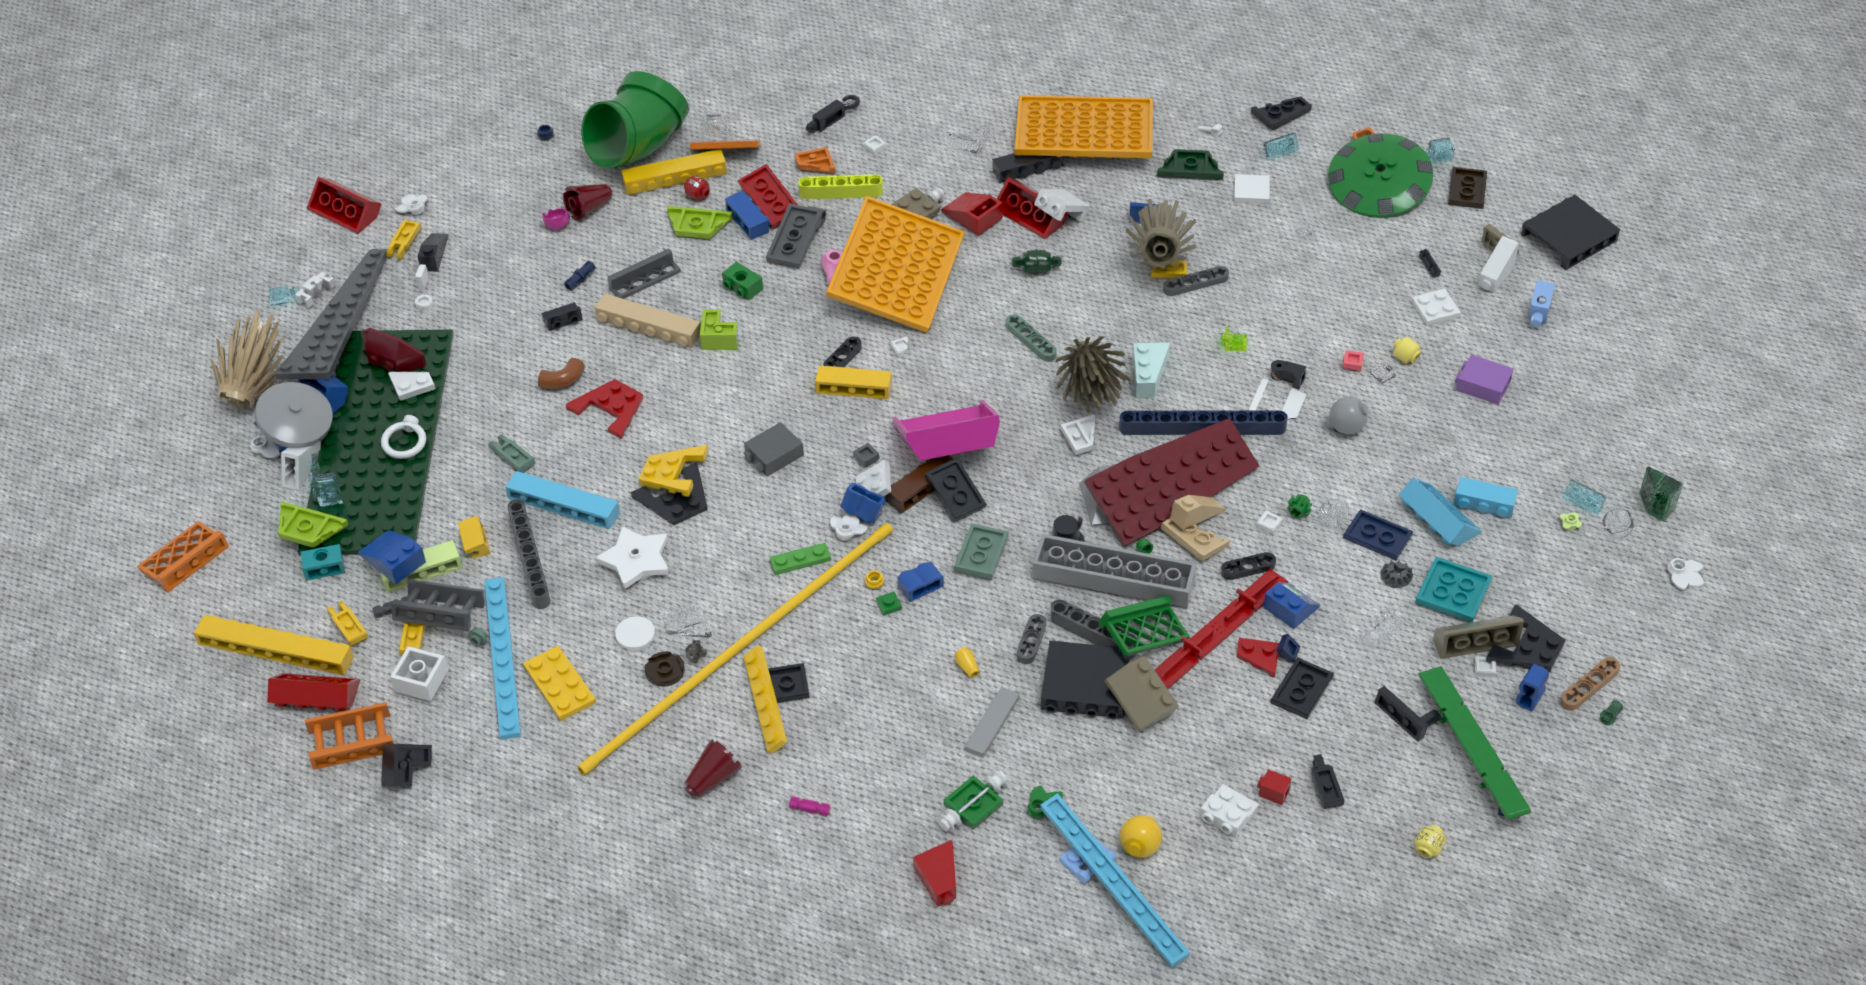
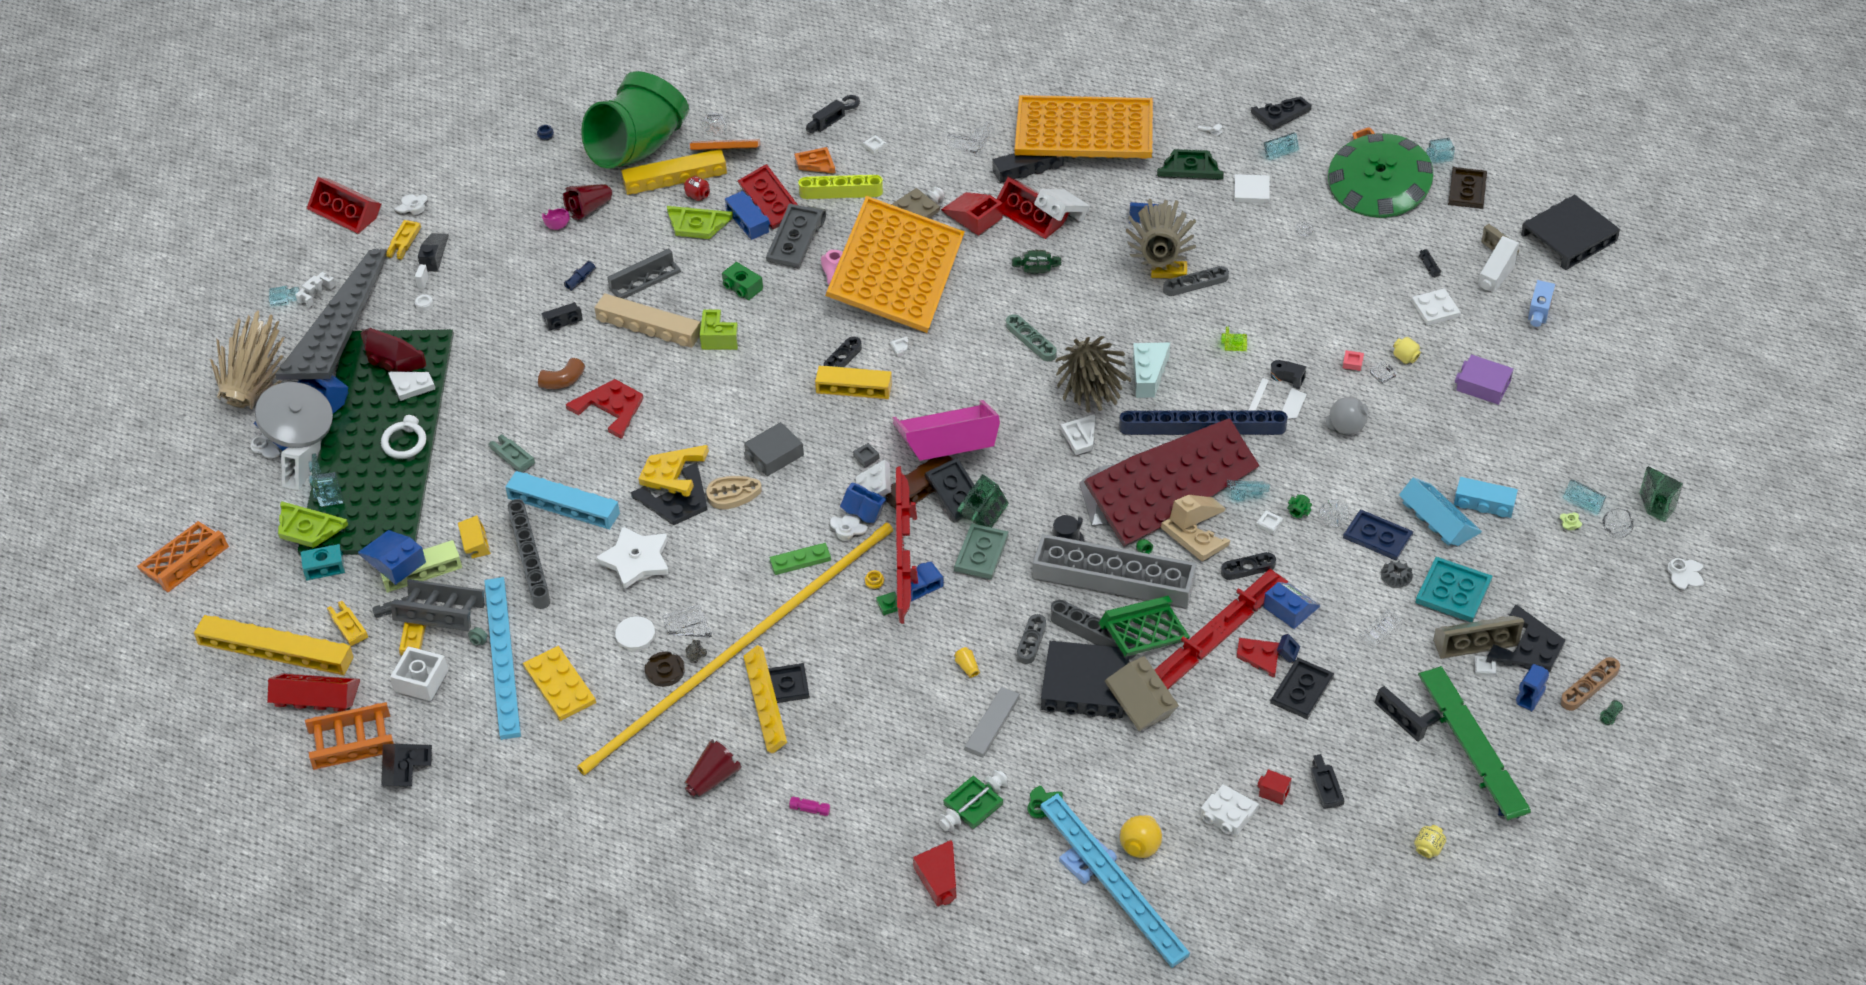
none -> tan piece [706,476,762,510]
none -> red piece [896,466,918,624]
none -> clear green slope [957,474,1009,528]
none -> clear light blue hinge [1227,480,1270,501]

